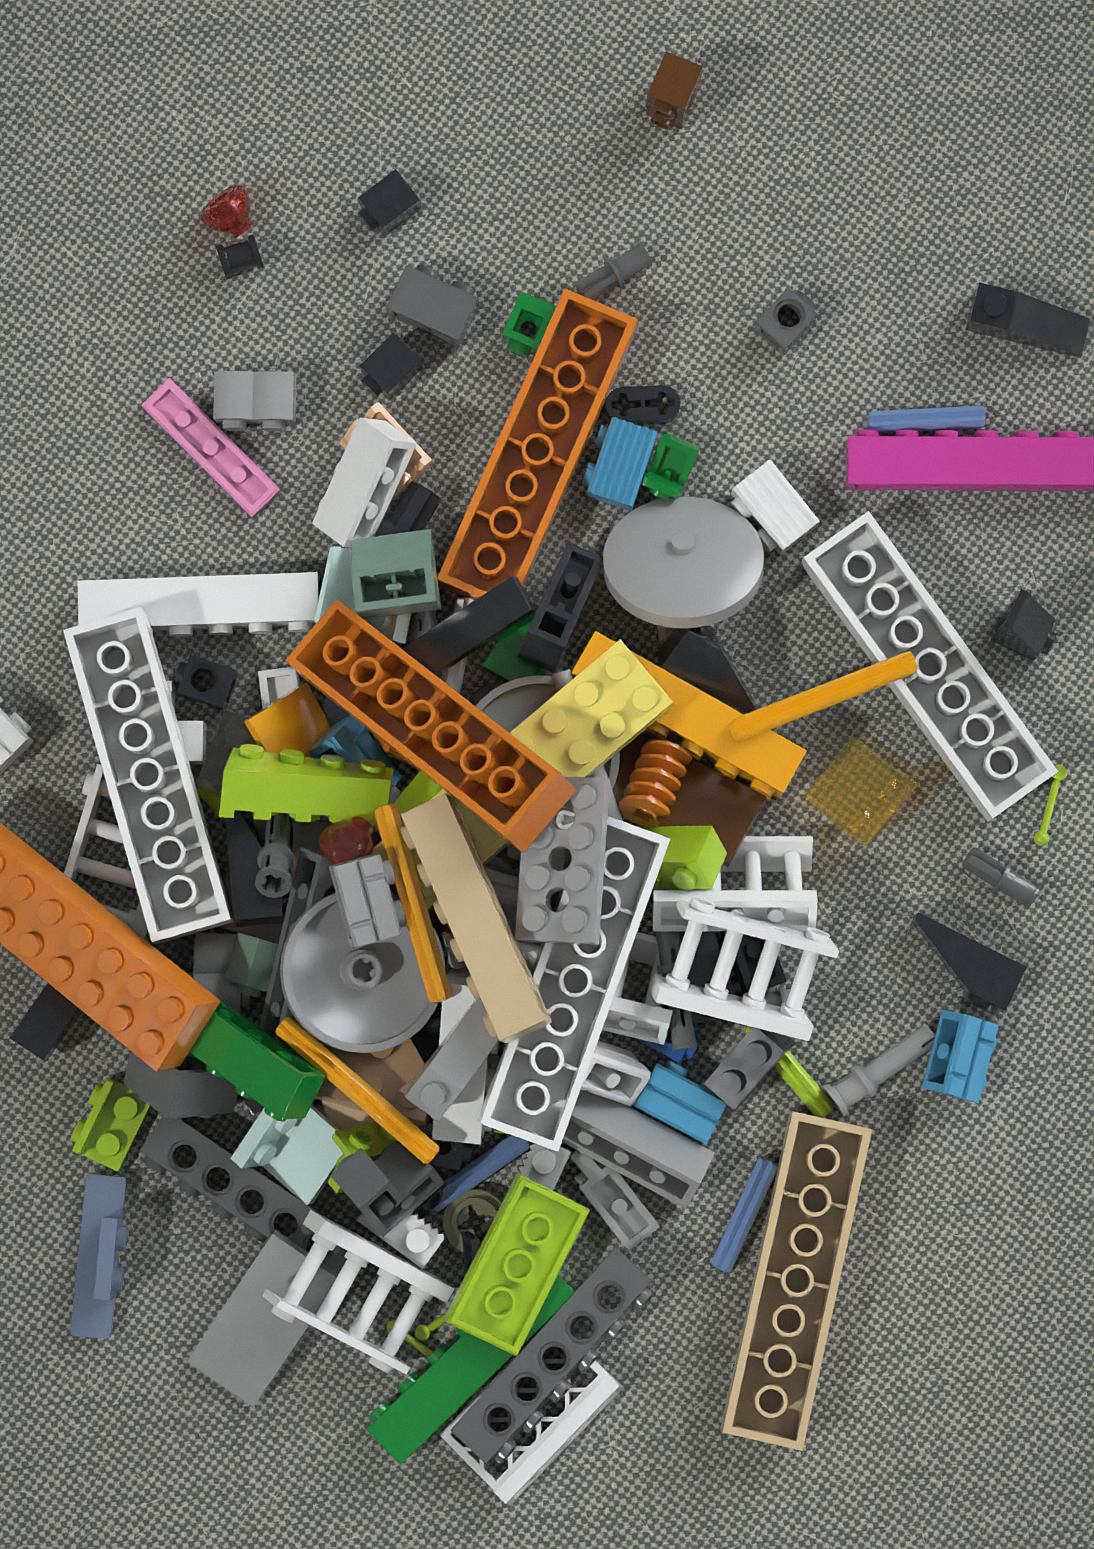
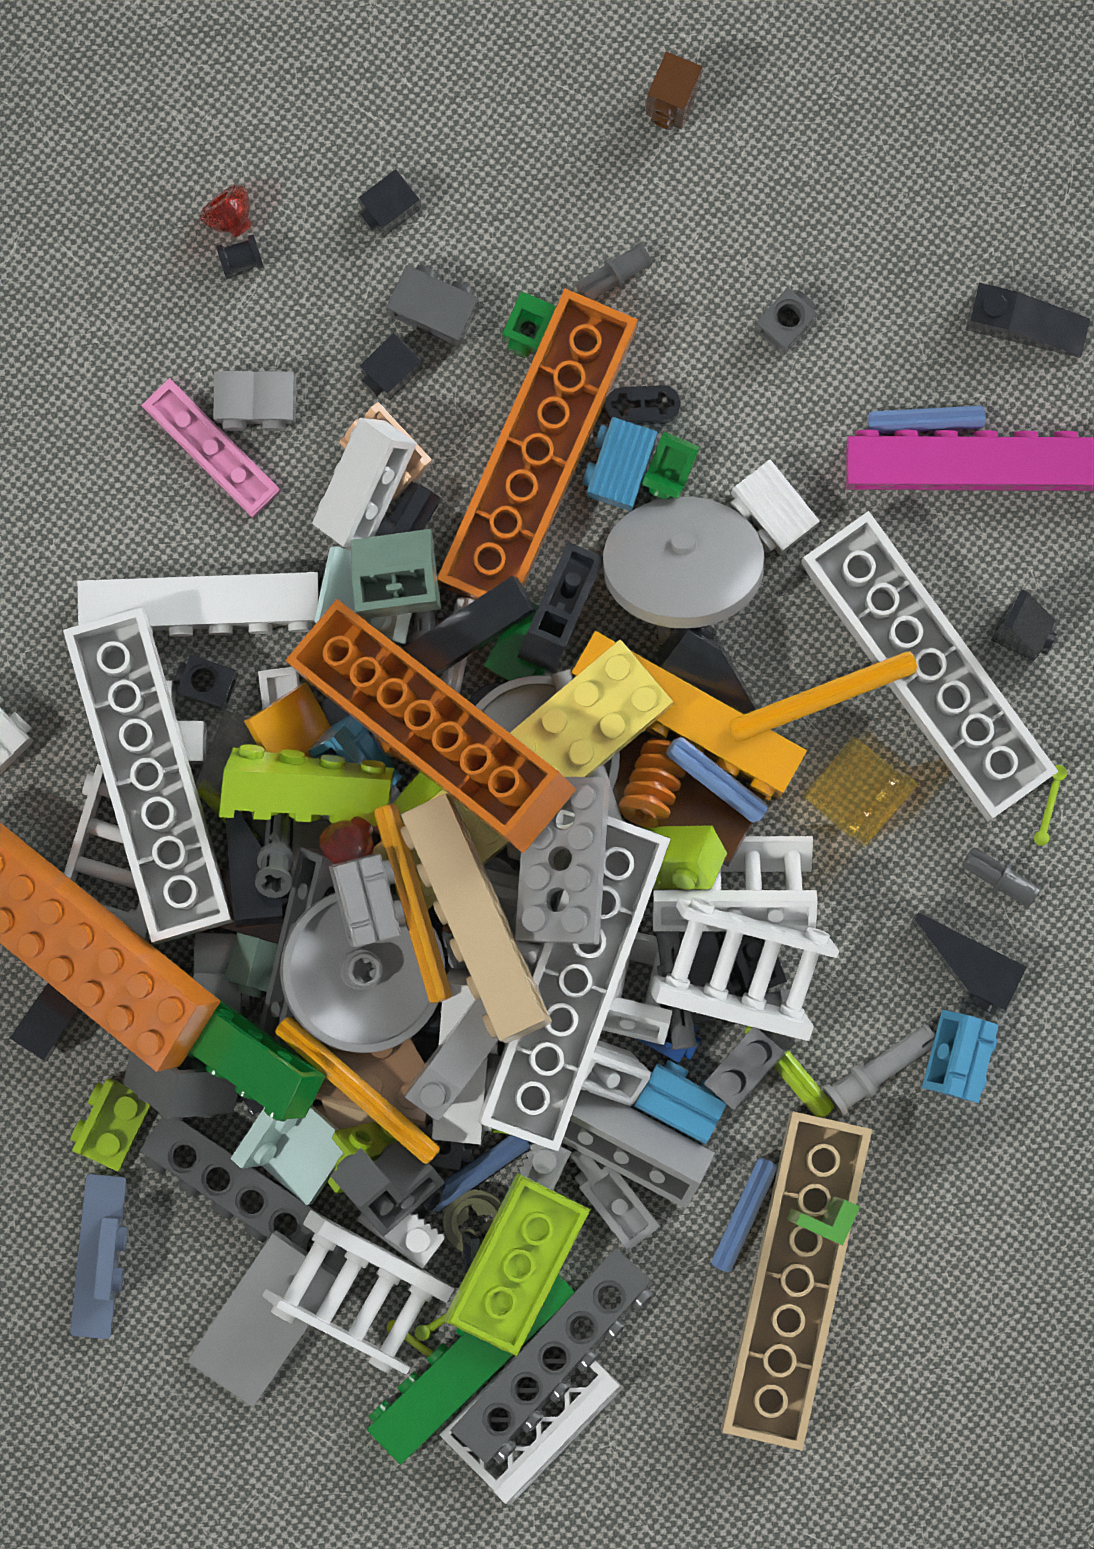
none -> medium blue axle [666,737,768,822]
none -> bright green fence [786,1196,860,1246]

